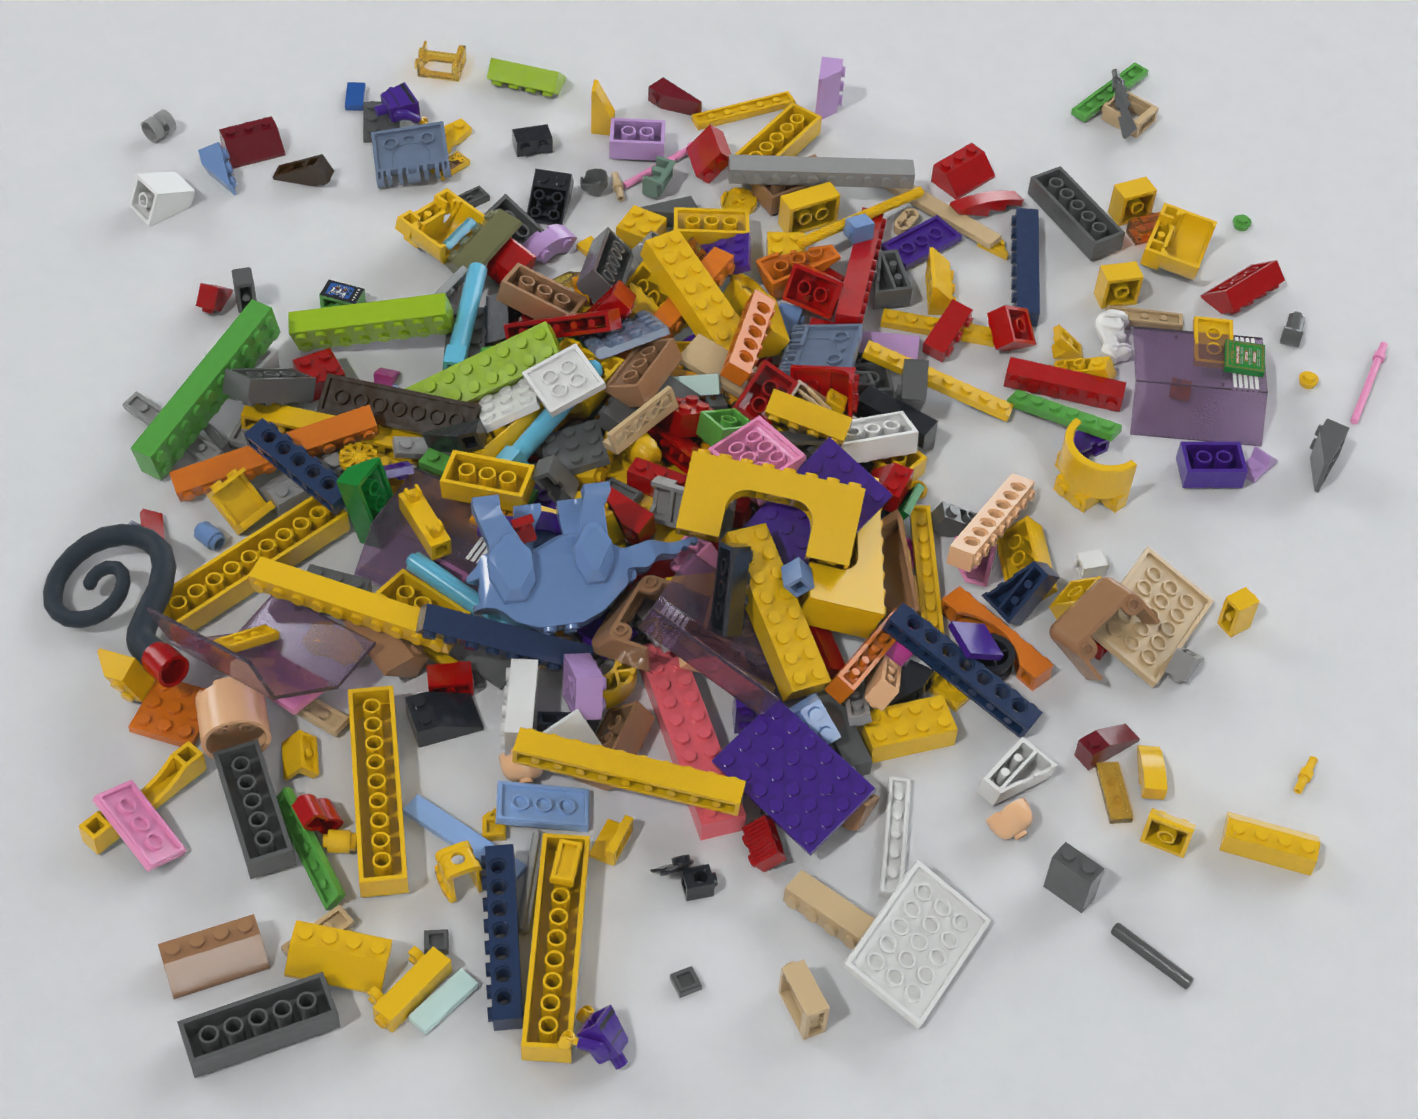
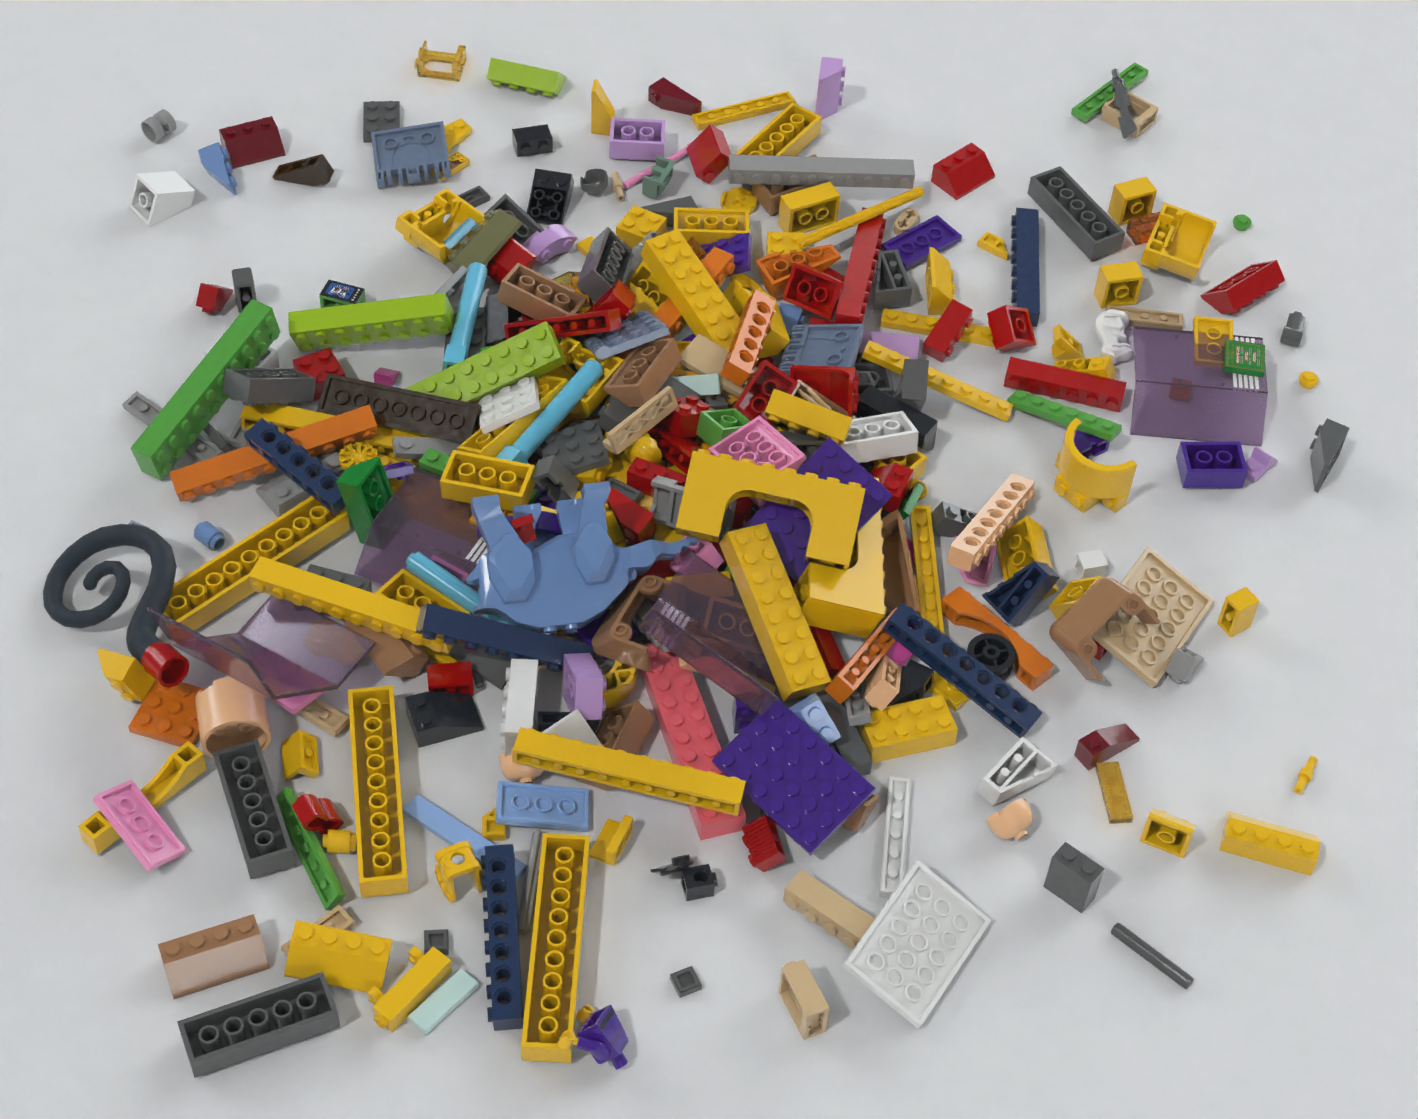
red tile [140,508,165,540] -> none
yellow panel [206,467,276,535] -> none
yellow tile [213,624,280,655] -> none
blue tile [345,82,366,111] -> none
dark purple torso [374,82,428,125] -> none
yellow brick [398,484,452,561] -> none
black slope [422,418,488,453] -> none
white plate [522,343,606,417] -> none
yellow tile [550,839,583,887] -> none
black slope [709,542,753,637] -> none
medium blue brick [781,557,814,598] -> none
yellow tile [825,389,848,414] -> none
medium blue brick [843,213,875,244] -> none
tan tile [885,185,1002,249] -> none
dark purple tile [948,621,1004,661] -> none
red slope [949,190,1024,217] -> none
yellow slope [1137,745,1168,800] -> none
bright pink bar [1350,342,1388,424] -> none

